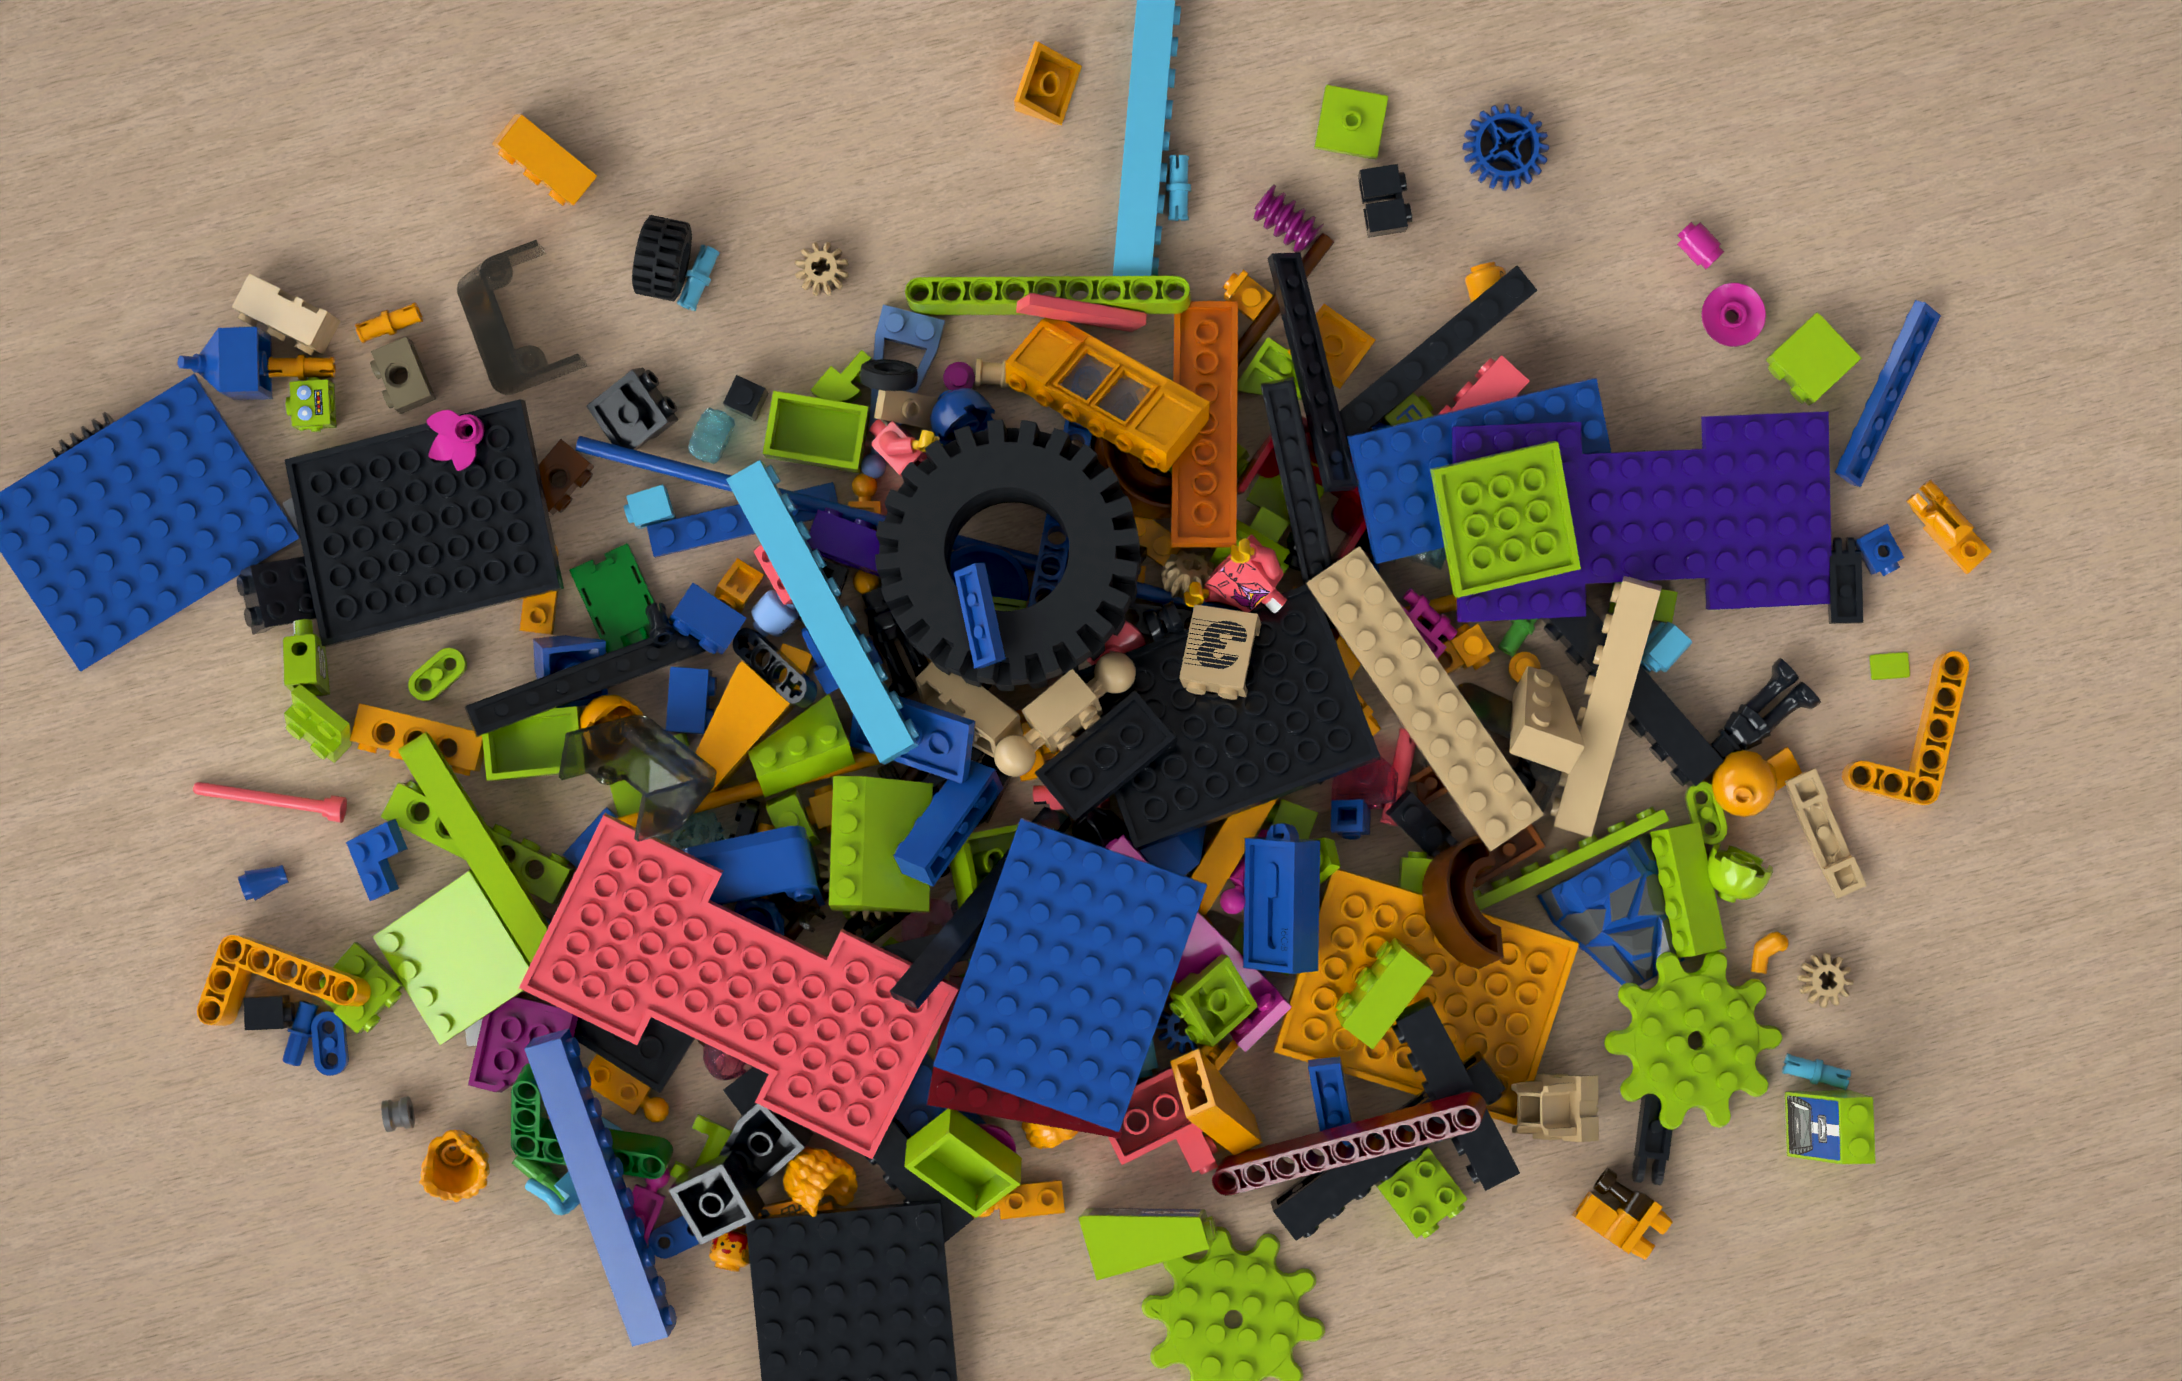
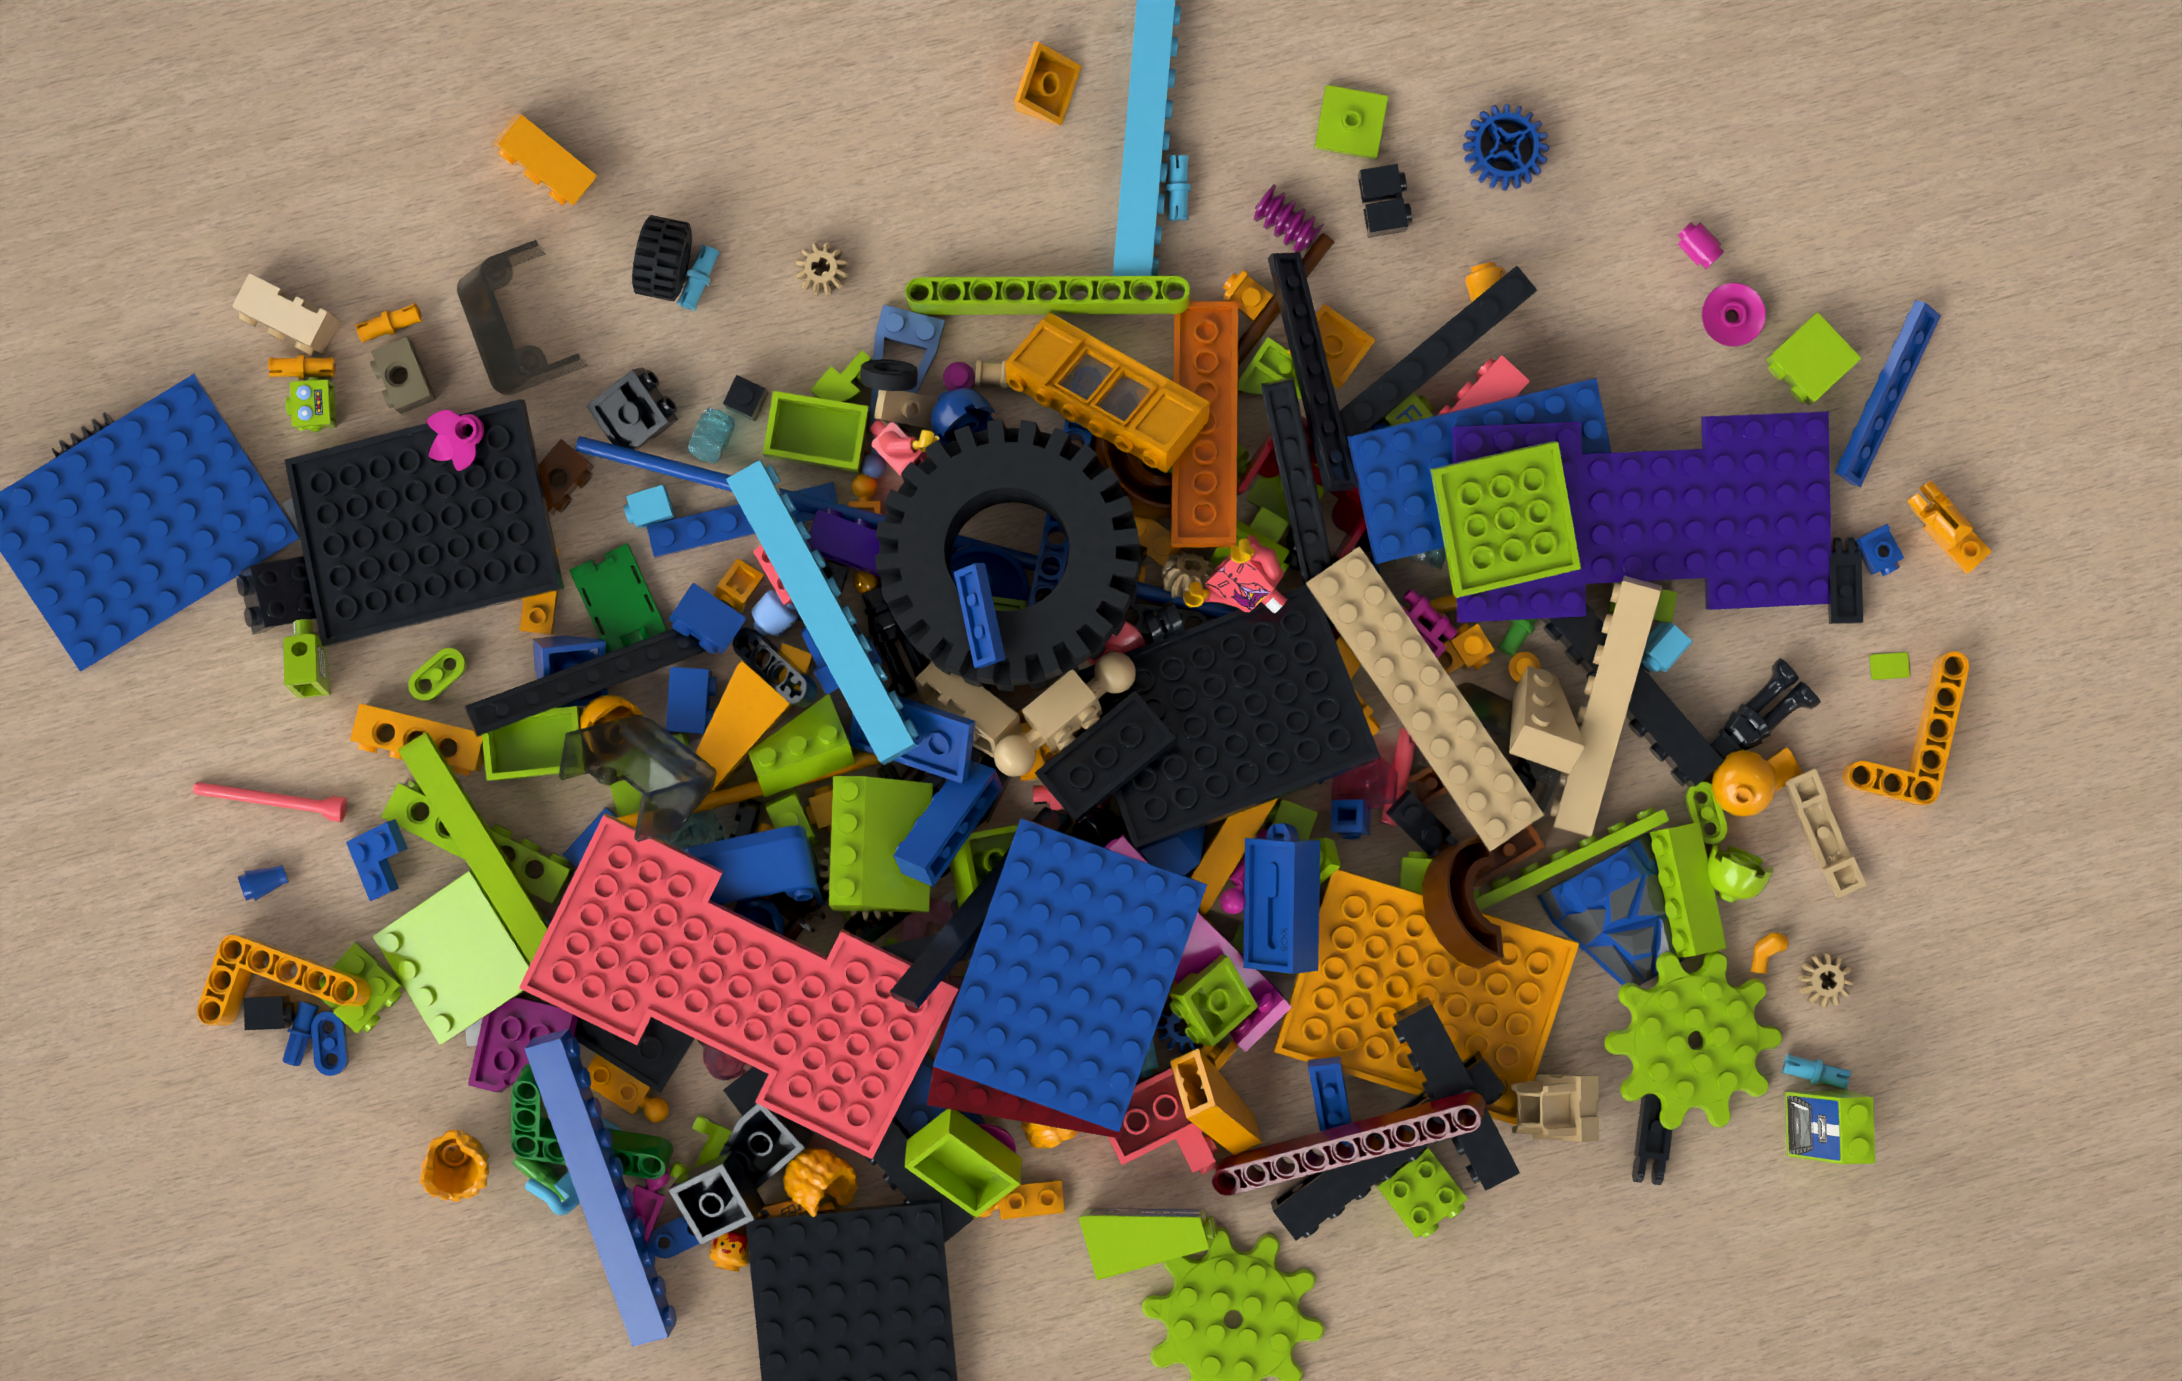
blue piece [177,327,273,400] -> none
lime plate [284,684,352,763] -> none
flat silver wheel [381,1096,415,1132] -> none
black pin [645,602,675,645] -> none
coral tile [1016,293,1146,332] -> none
tan panel [1179,604,1261,700] -> none
lime piece [1335,937,1433,1049] -> none
light orange hips [1572,1168,1673,1260] -> none

